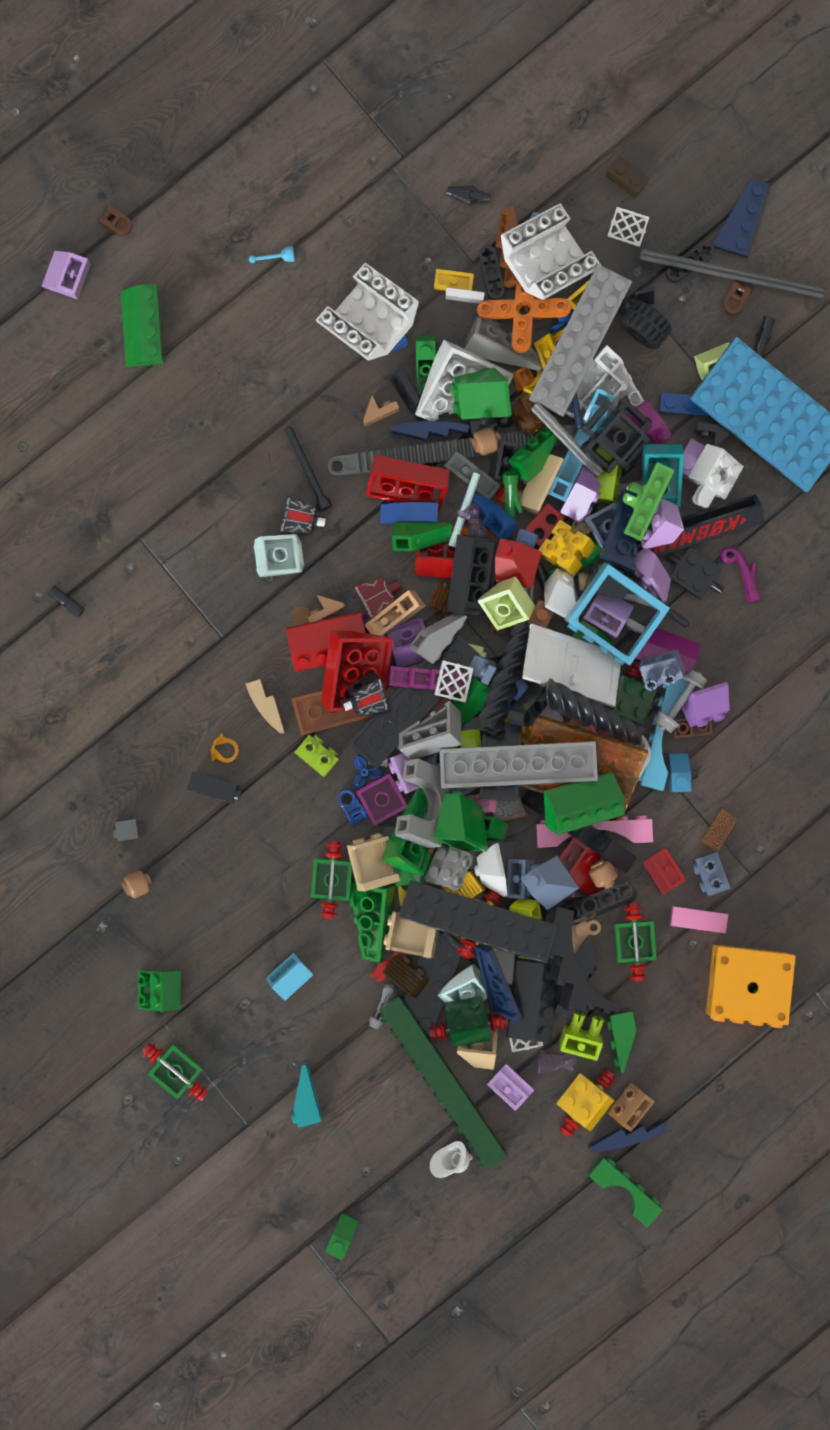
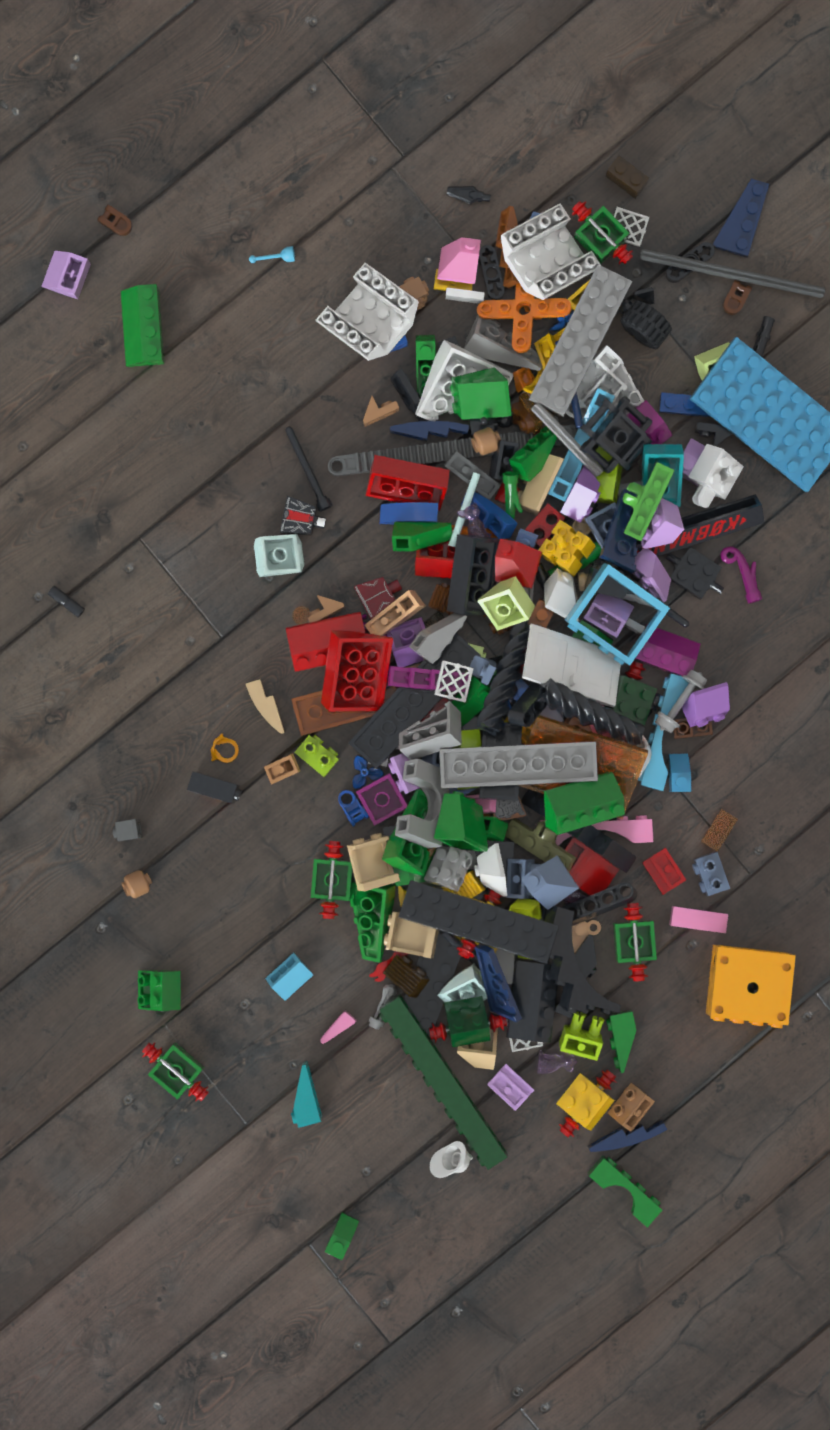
black torso [340,671,389,717] -> none
medium nougat head [589,859,618,889] -> none
sand blue brick [639,649,685,691] -> none
none -> medium nougat slope [264,754,300,784]
none -> bright pink slope [320,1010,357,1044]
none -> medium nougat brick [399,277,429,310]
none -> bright pink slope [437,237,481,284]
none -> olive plate [505,818,576,872]
none -> green brick [572,201,633,265]

